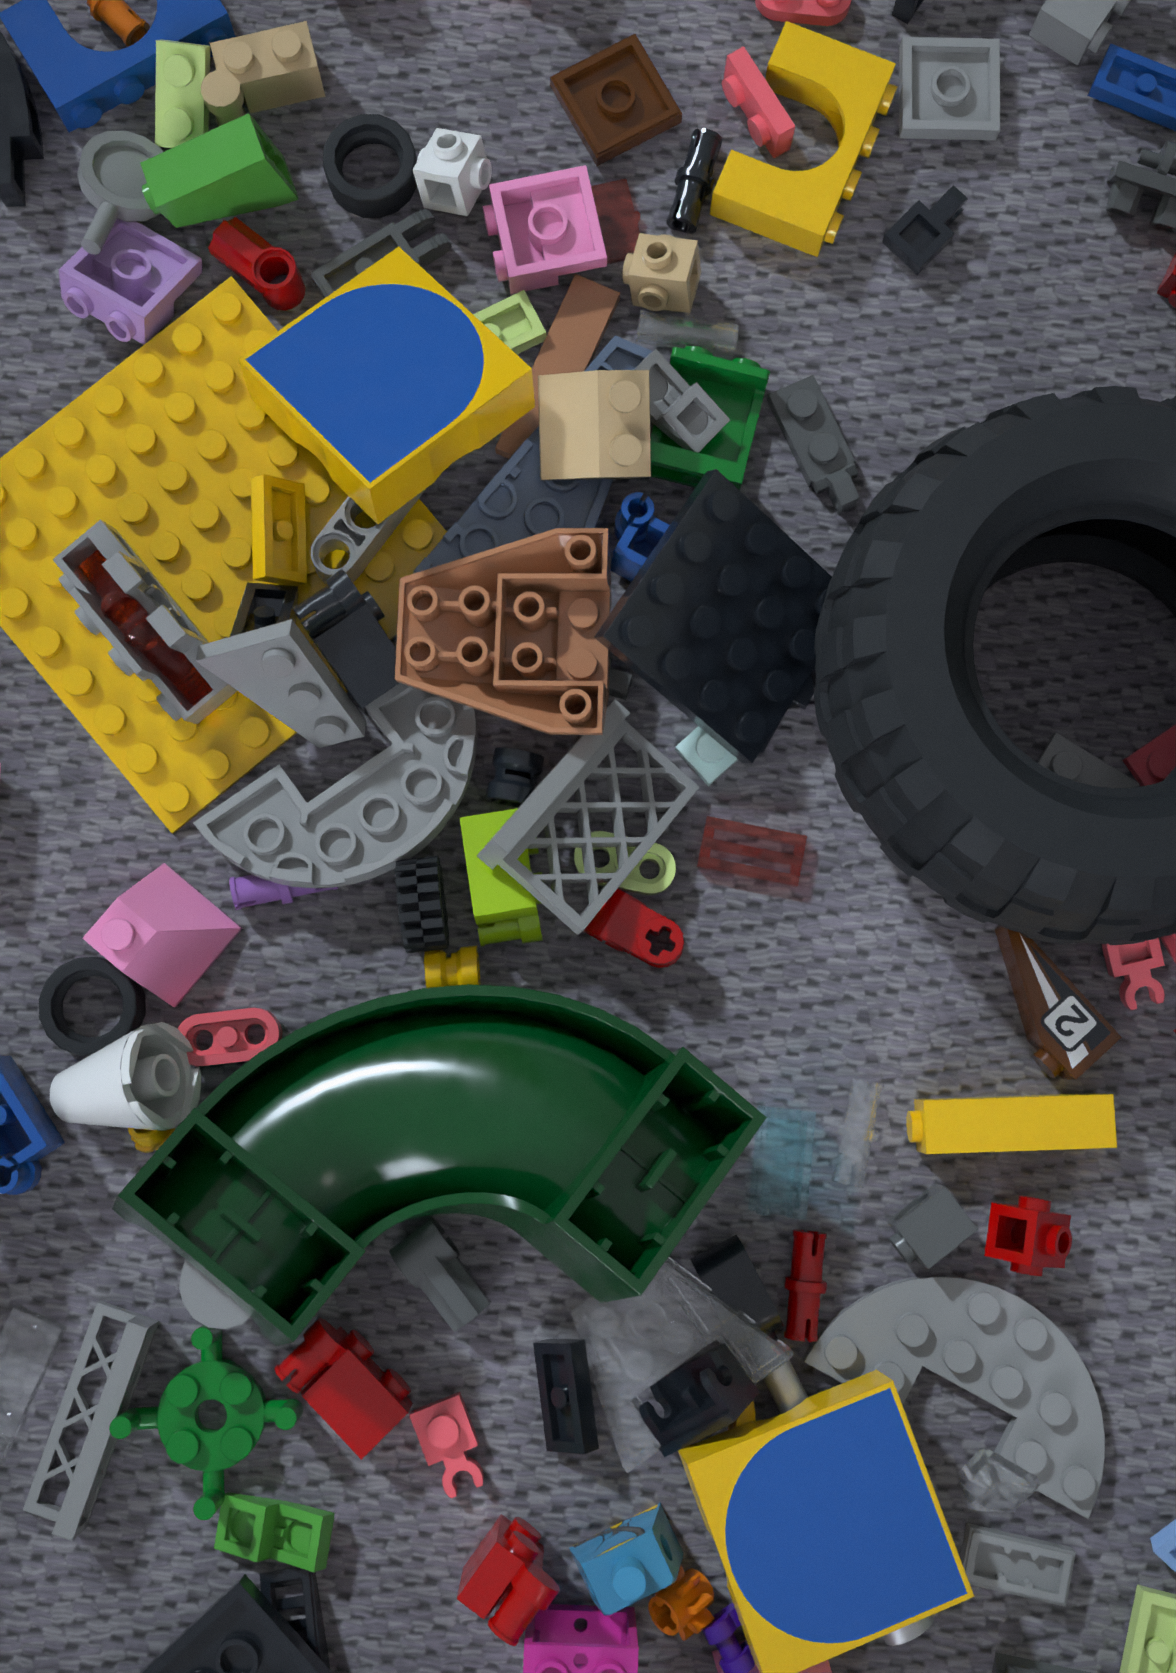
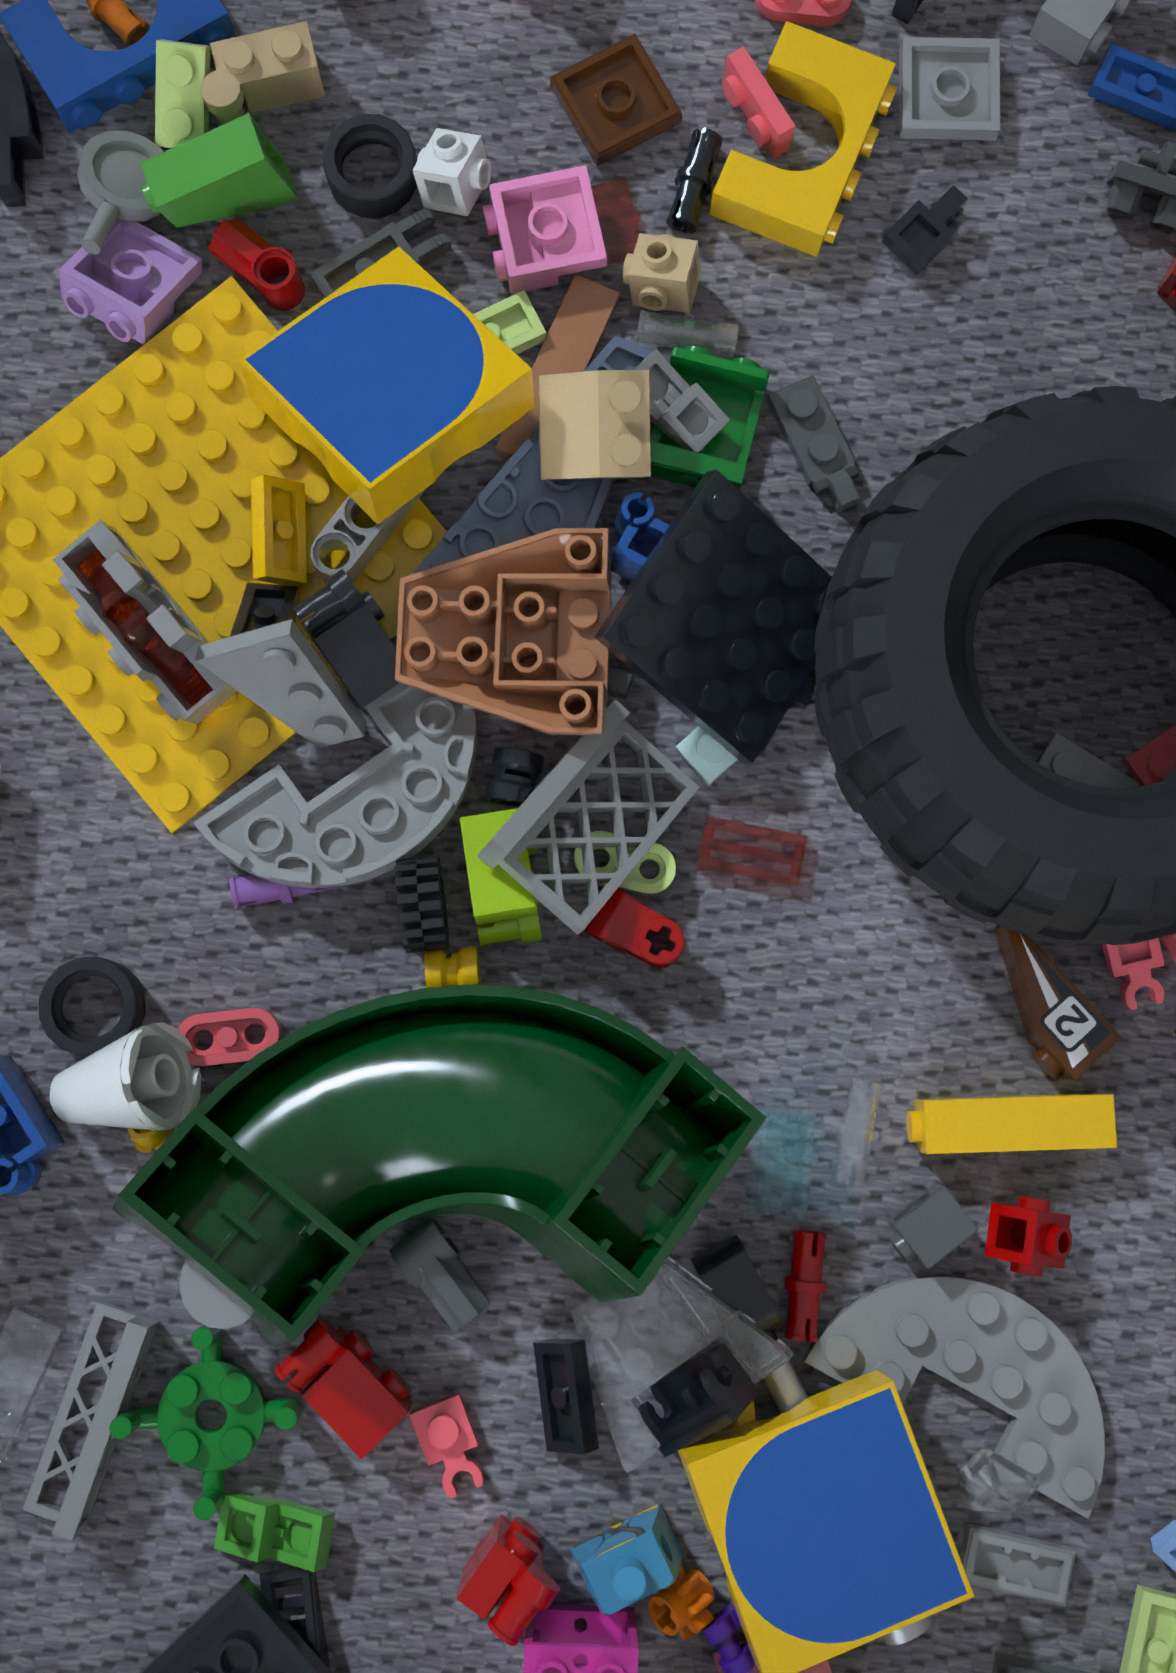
bright pink slope [82,863,243,1008] -> none

